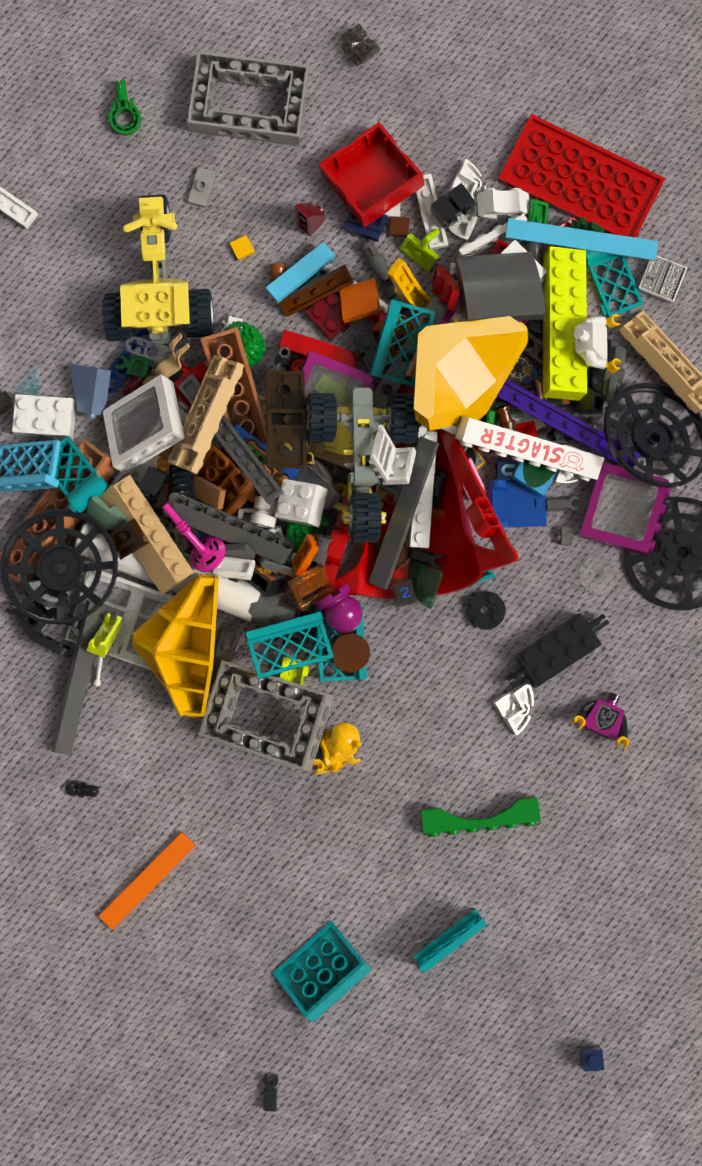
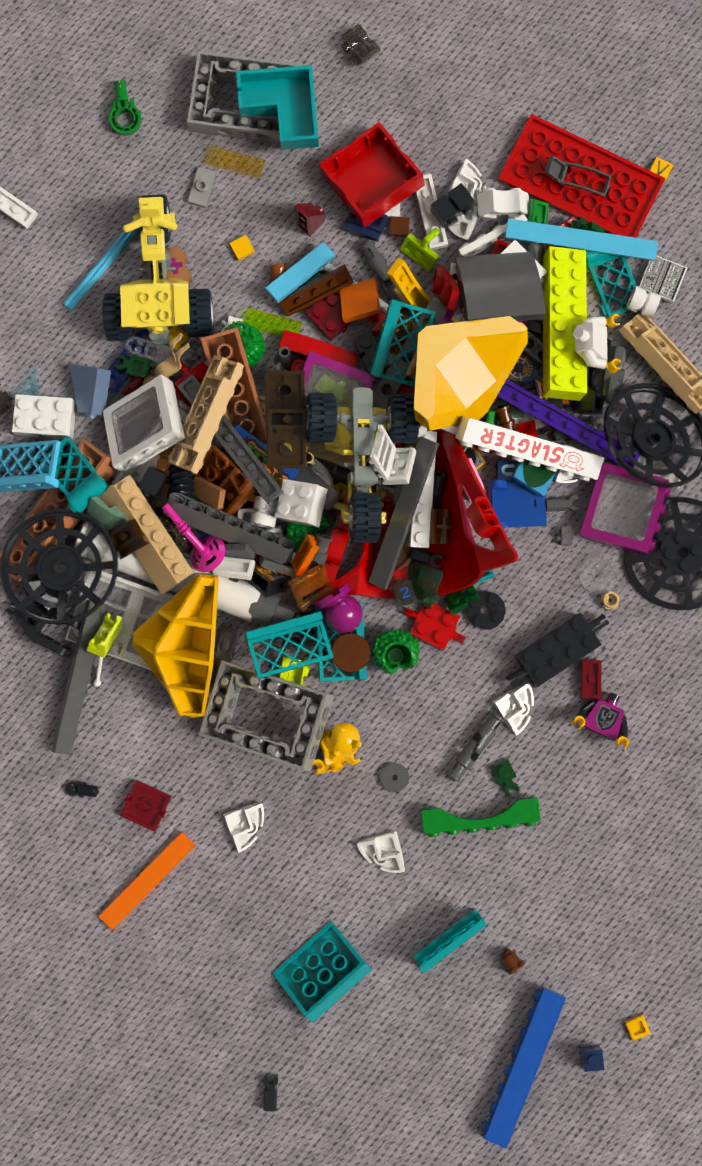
none -> medium azure axle [64,221,141,310]
none -> dark red plate [120,780,172,832]
none -> medium nougat brick [162,246,192,287]
none -> yellow plate [168,326,190,352]
none -> clear yellow tile [206,145,265,179]
none -> white brick [223,802,264,853]
none -> teal piece [236,65,319,150]
none -> clear neon green tile [244,308,302,337]
none -> white brick [357,830,405,873]
none -> green hair [370,628,420,674]
none -> dark grey piece [380,763,409,792]
none -> red plate [404,599,466,651]
none -> reddish brown hips [429,509,453,544]
none -> dark green plate [443,585,480,616]
none -> dark grey piece [446,711,505,783]
none -> blue brick [481,986,566,1149]
none -> dark green plate [491,759,520,796]
none -> reddish brown brick [499,948,525,975]
none -> dark grey piece [544,155,611,197]
none -> dark red plate [581,660,602,699]
none -> tan plate [601,591,620,610]
none -> yellow tile [624,1014,651,1041]
none -> white wheel [626,286,661,318]
none -> yellow tile [650,157,673,183]

